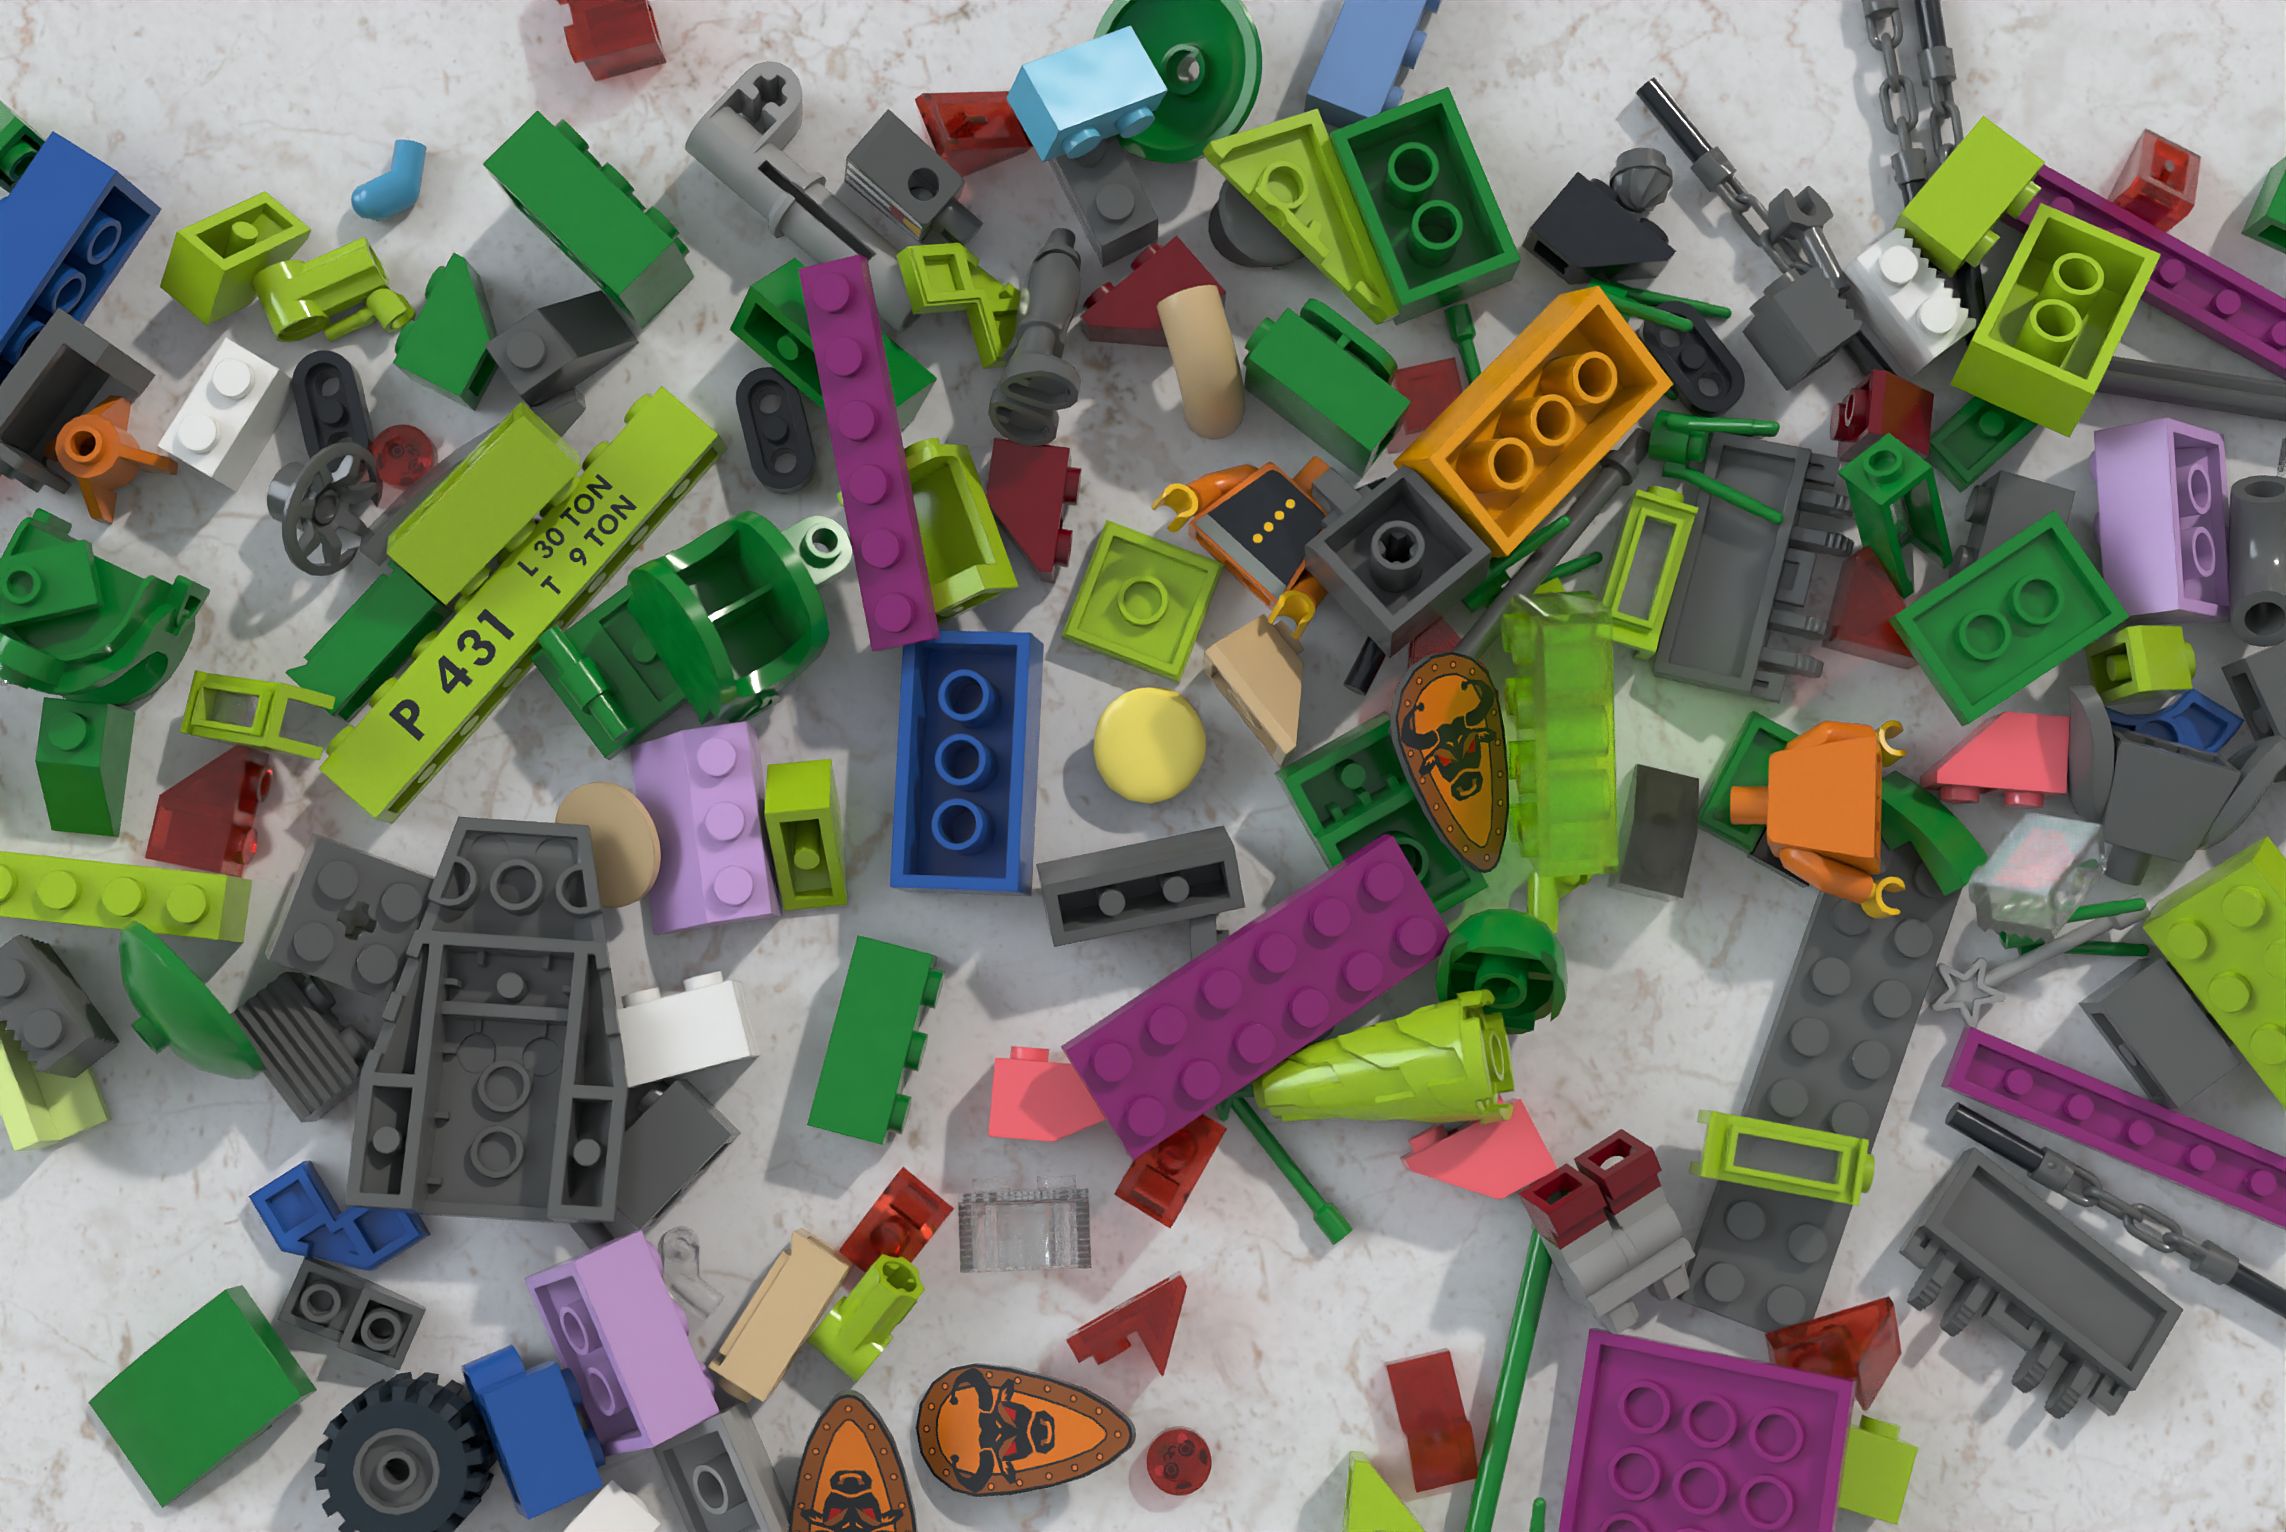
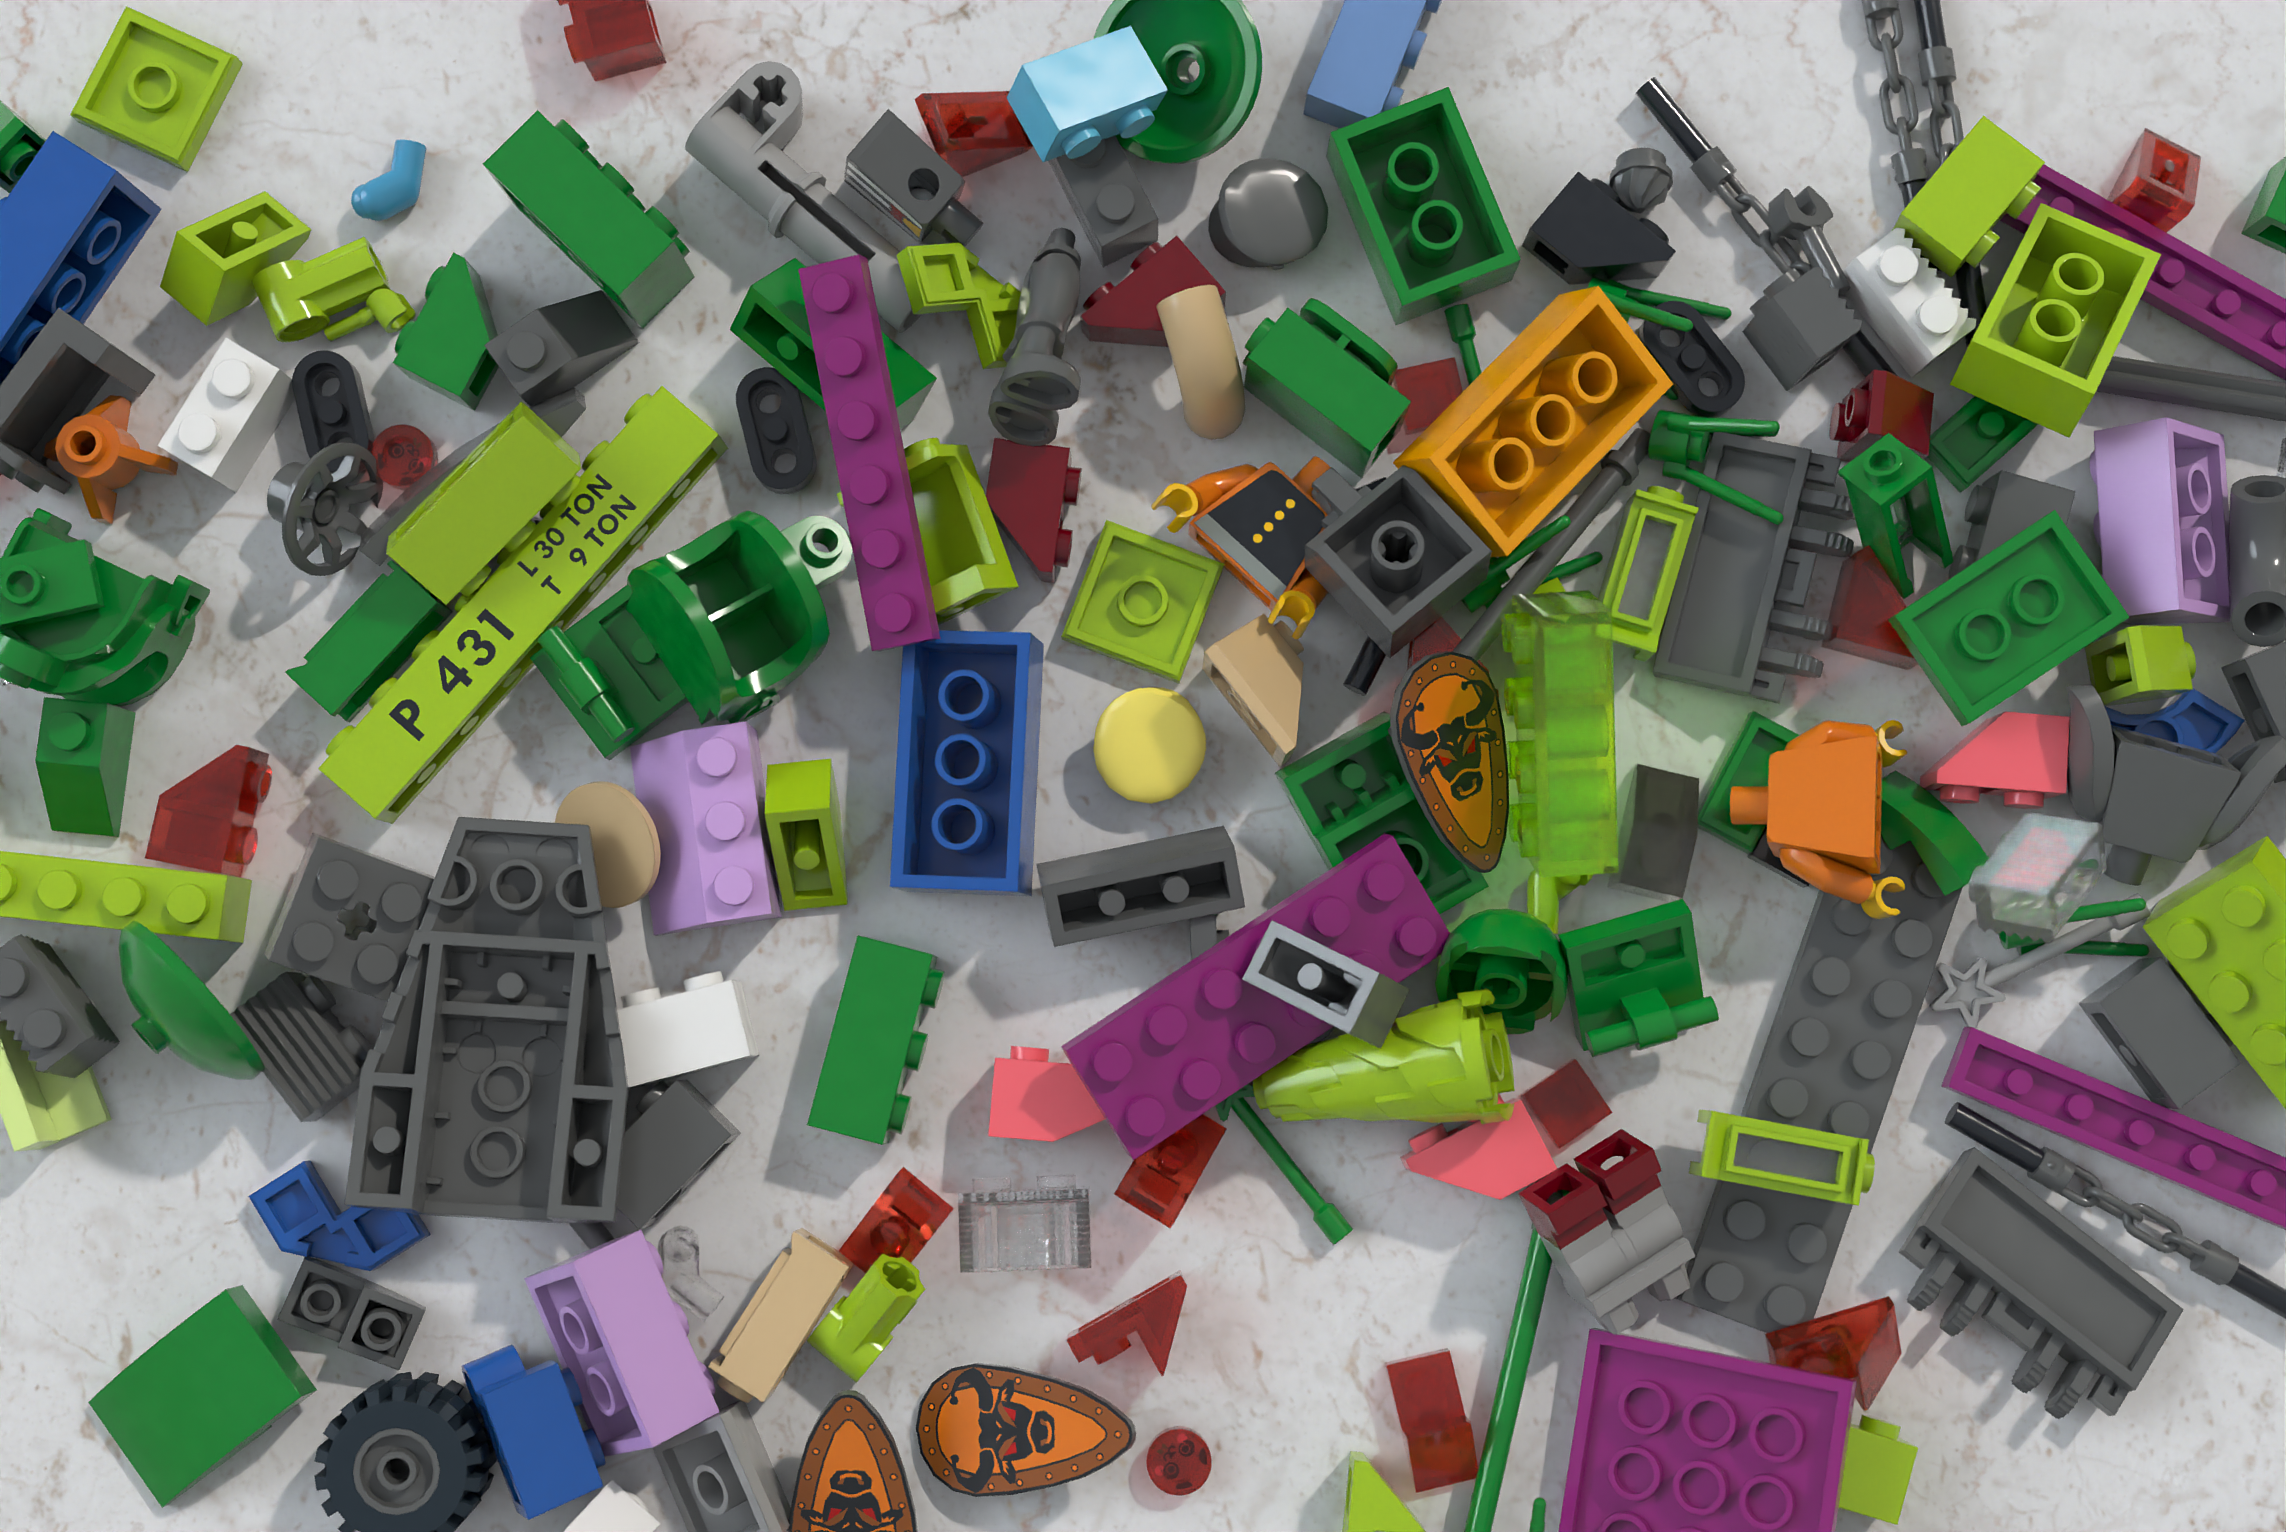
lime window [180,670,336,760] -> none
lime wing [1203,108,1399,325] -> none
none -> lime tile [70,6,243,172]
none -> dark grey slope [1242,920,1410,1049]
none -> clear red tile [1520,1059,1613,1149]
none -> green plate [1558,899,1719,1057]

